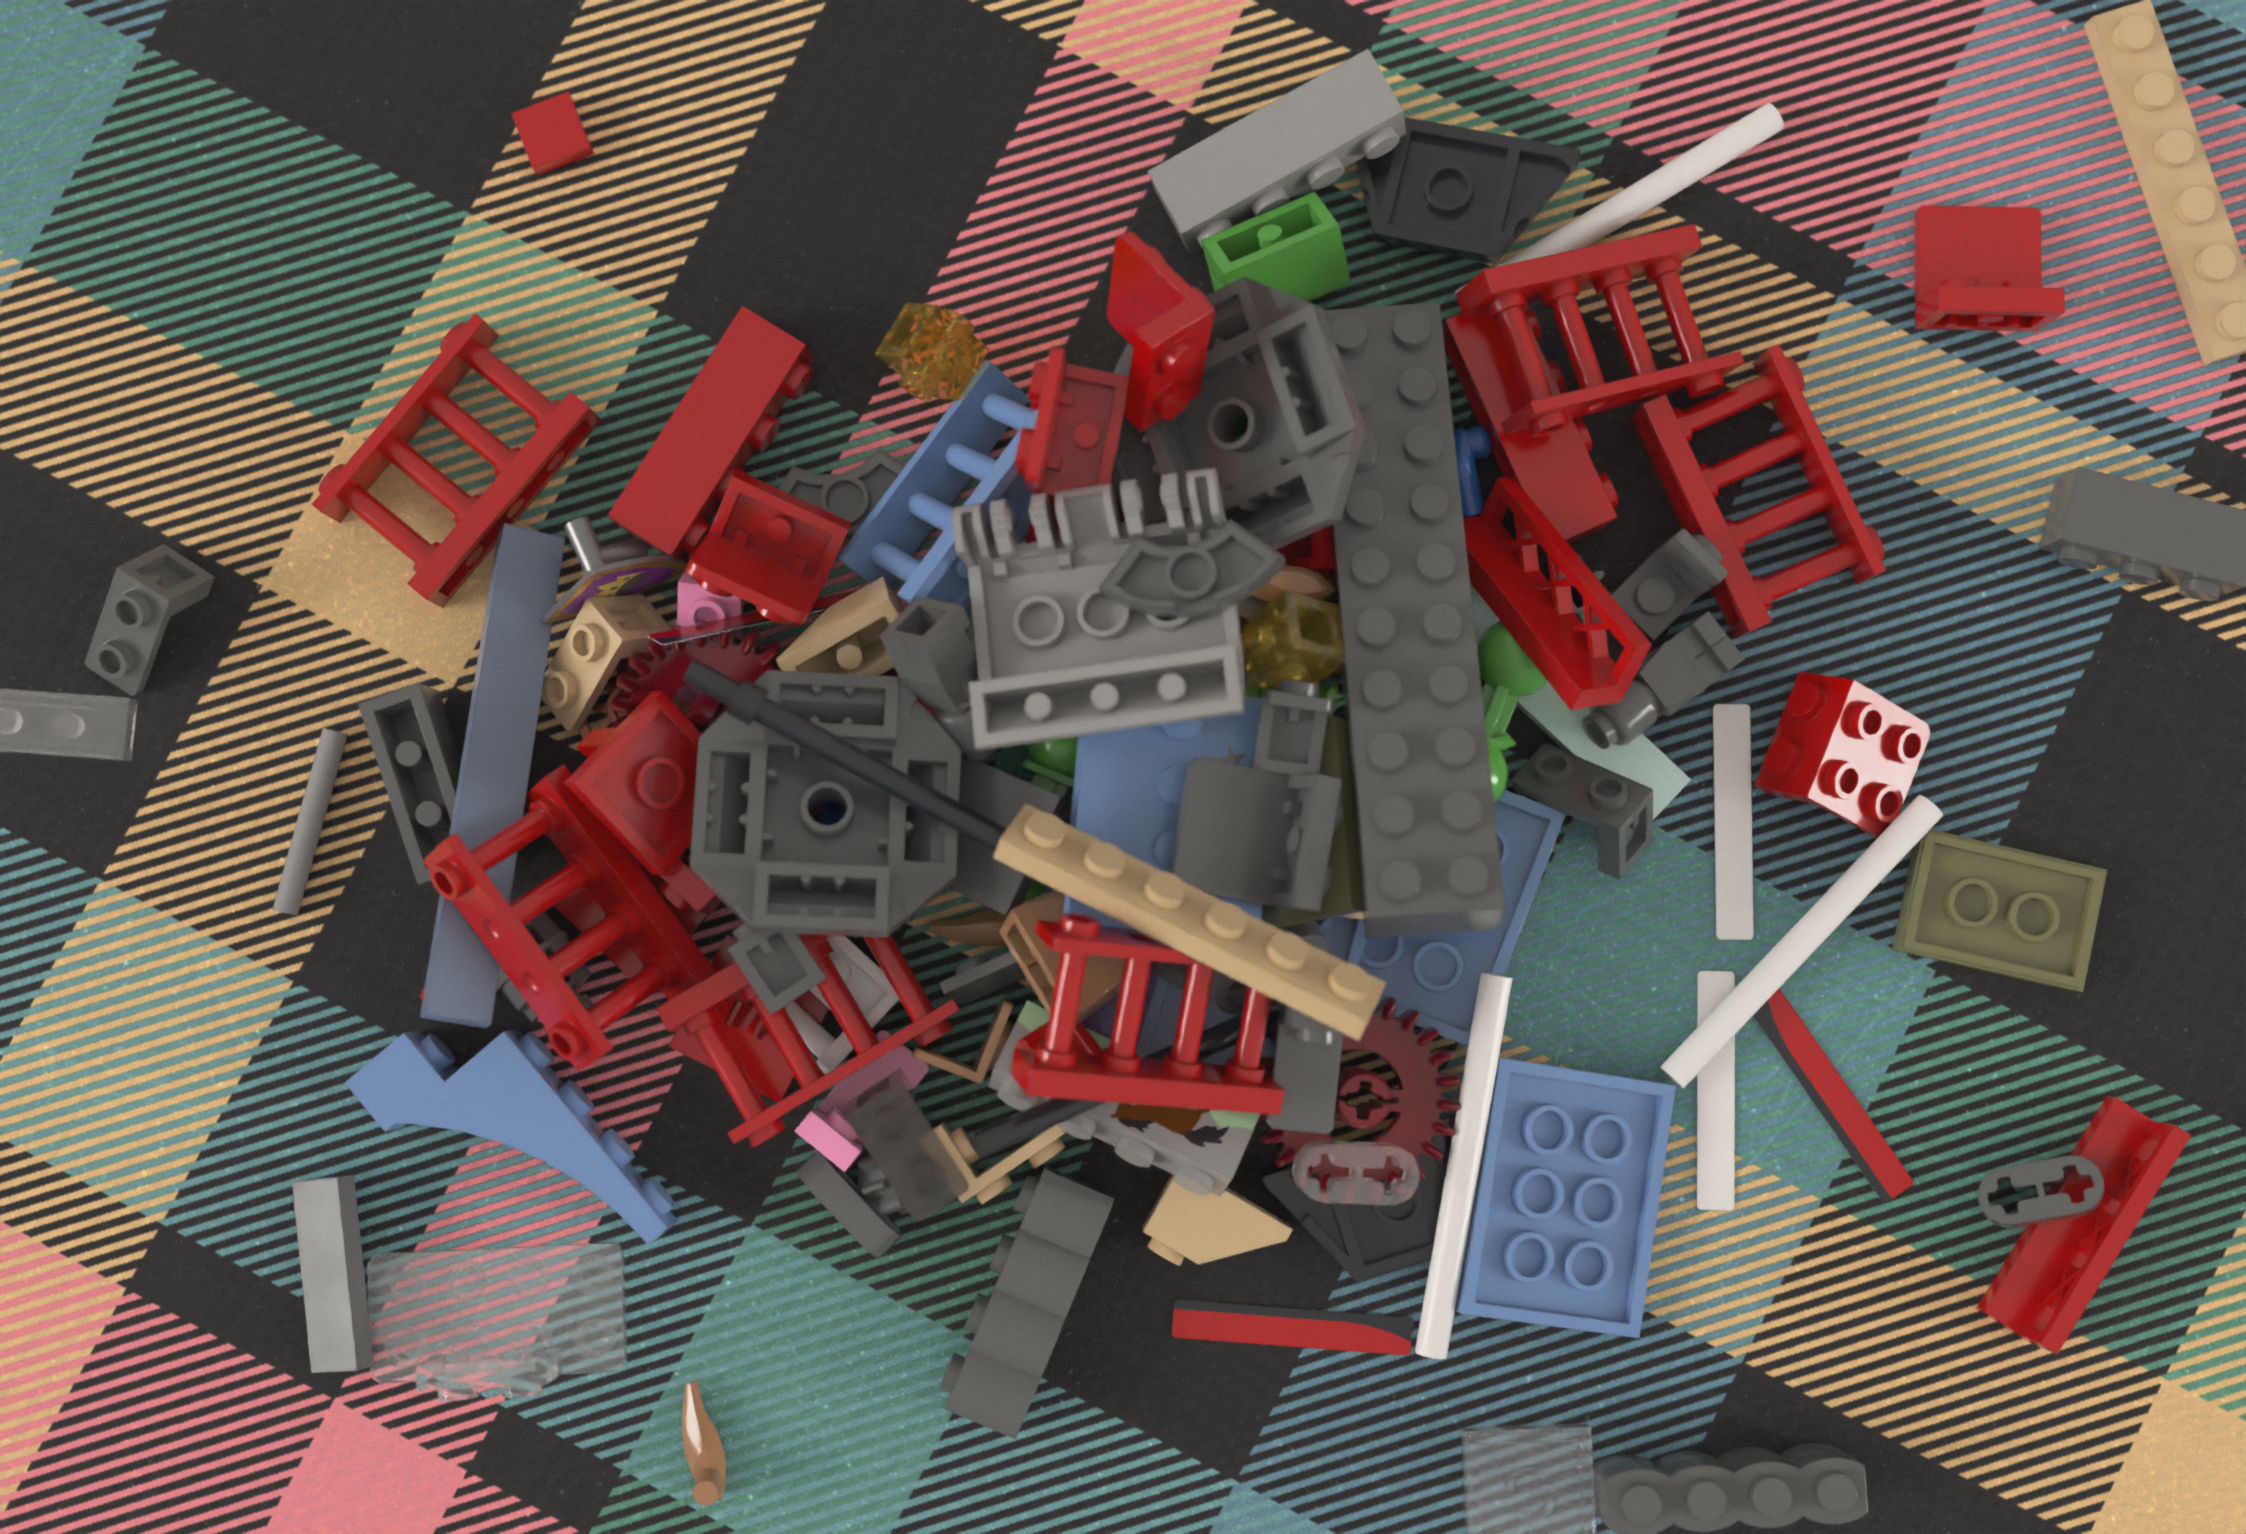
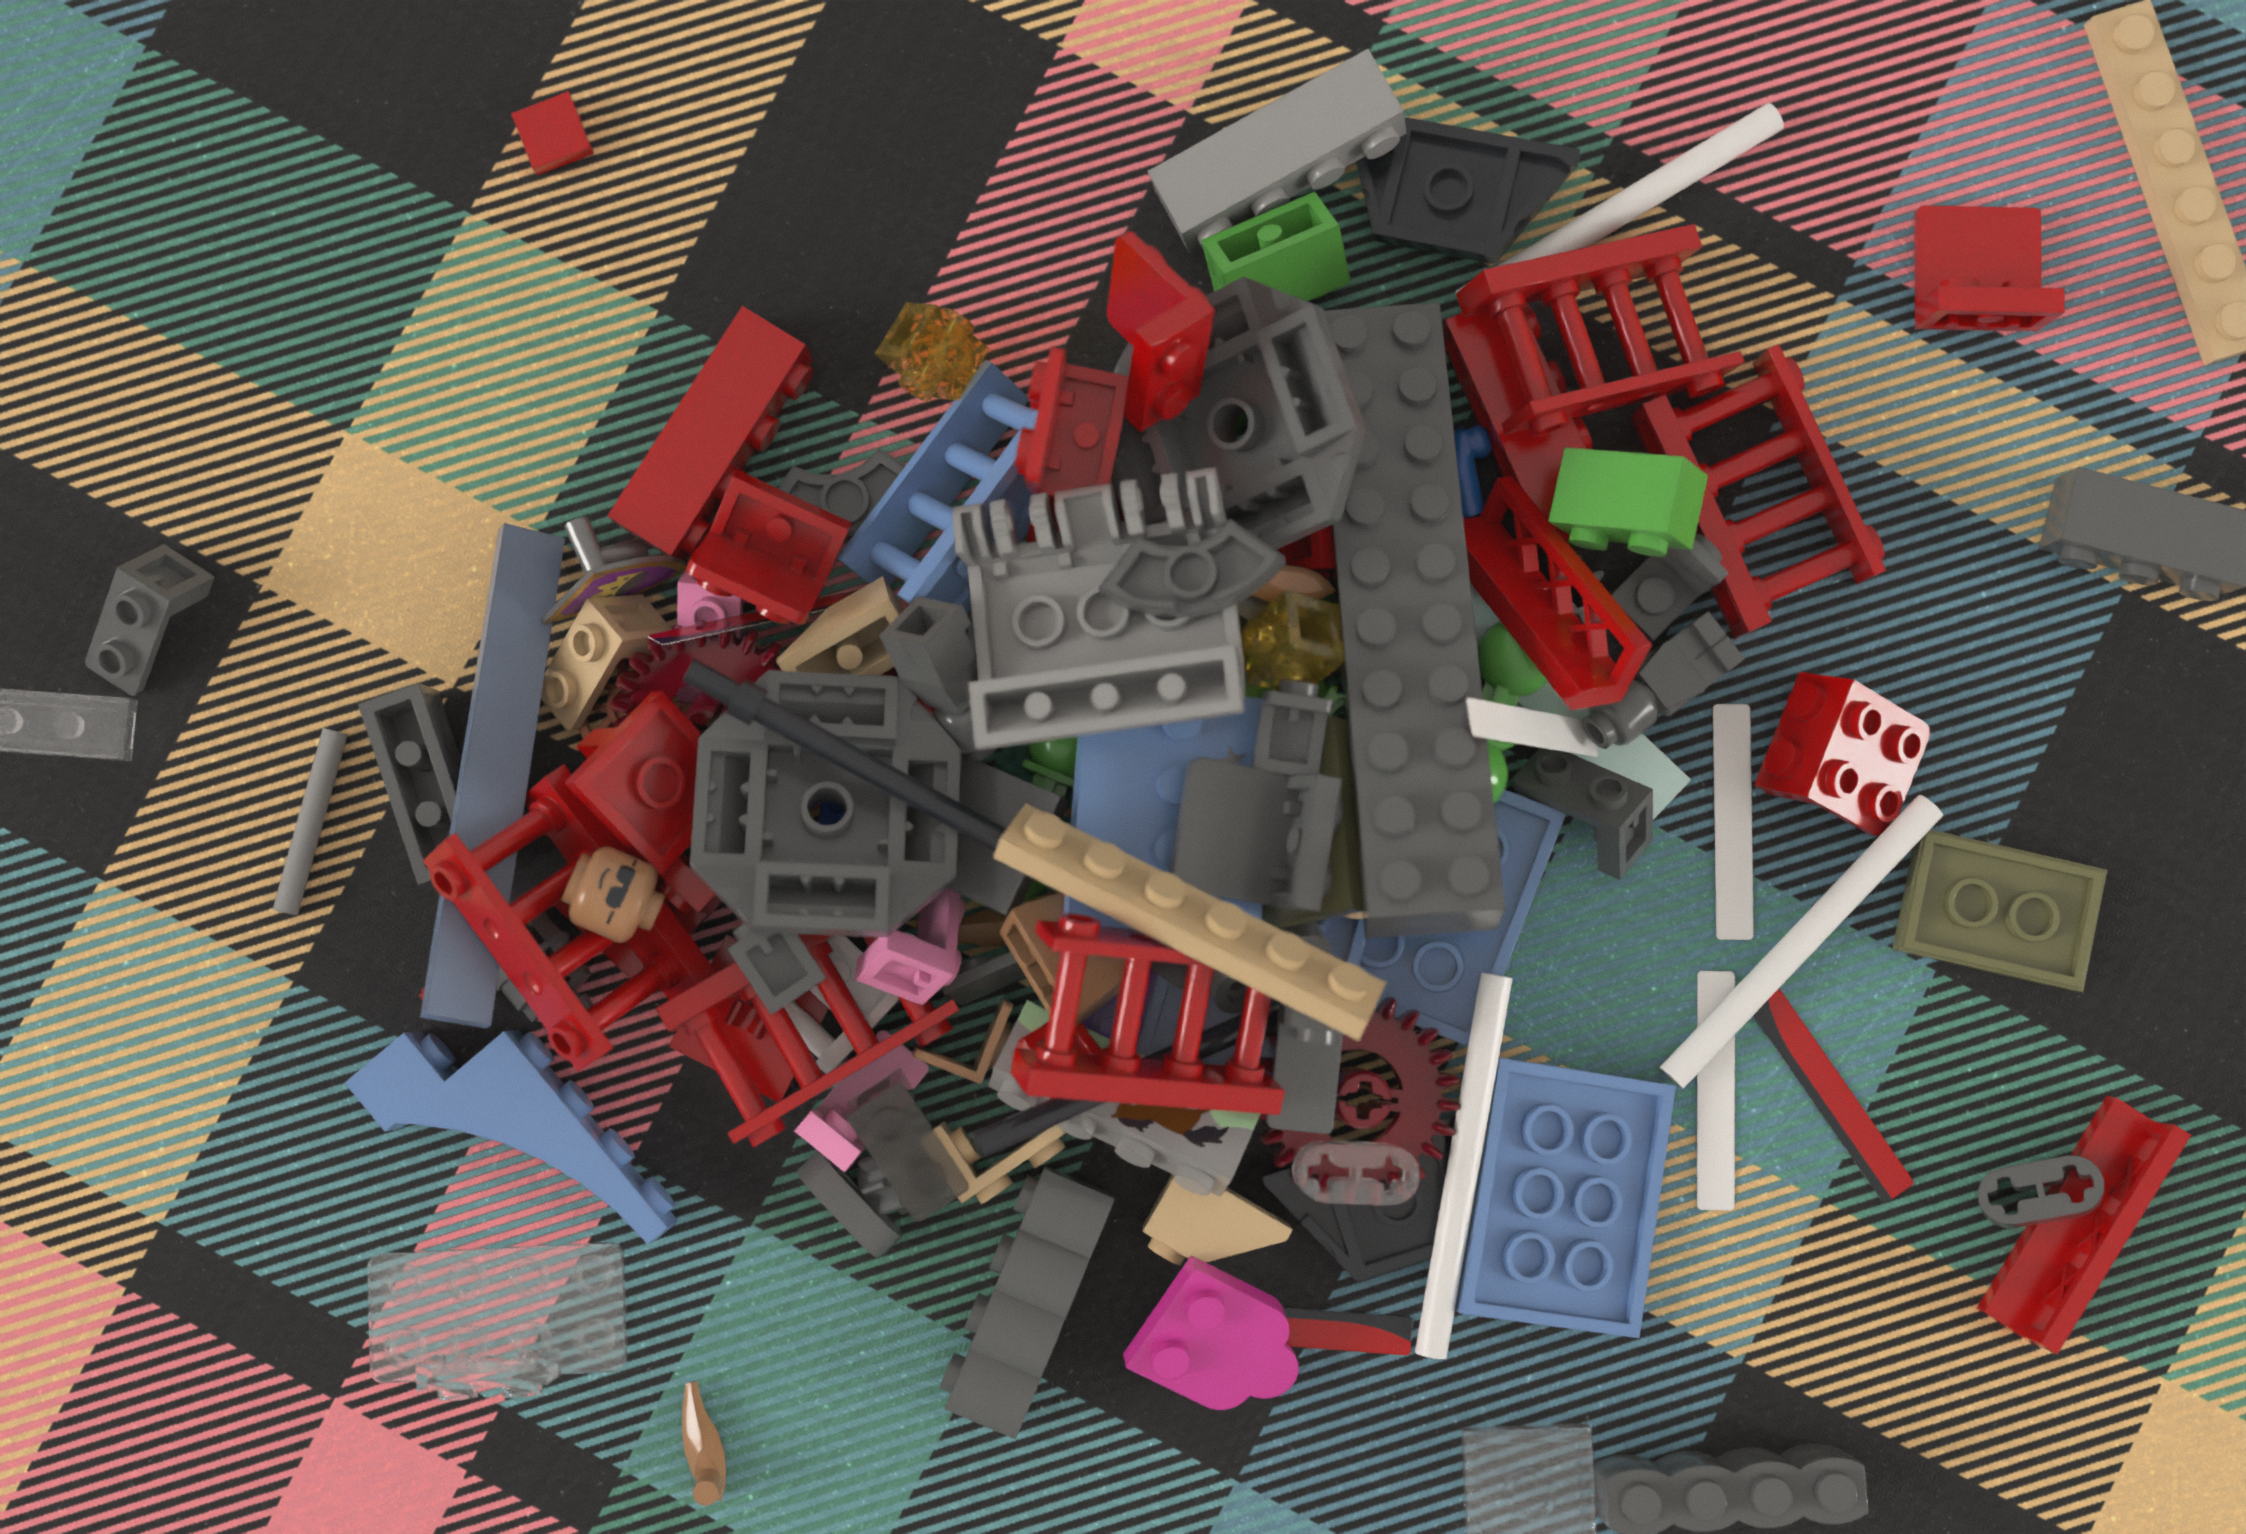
tile [292,1175,374,1373] -> none
red fence [311,313,602,608] -> none
none -> medium nougat head [561,846,666,943]
none -> bright pink bracket [855,888,965,1005]
none -> dark pink plate [1123,1255,1299,1410]
none -> white sticker [1466,698,1598,757]
none -> bright green brick [1548,447,1708,557]

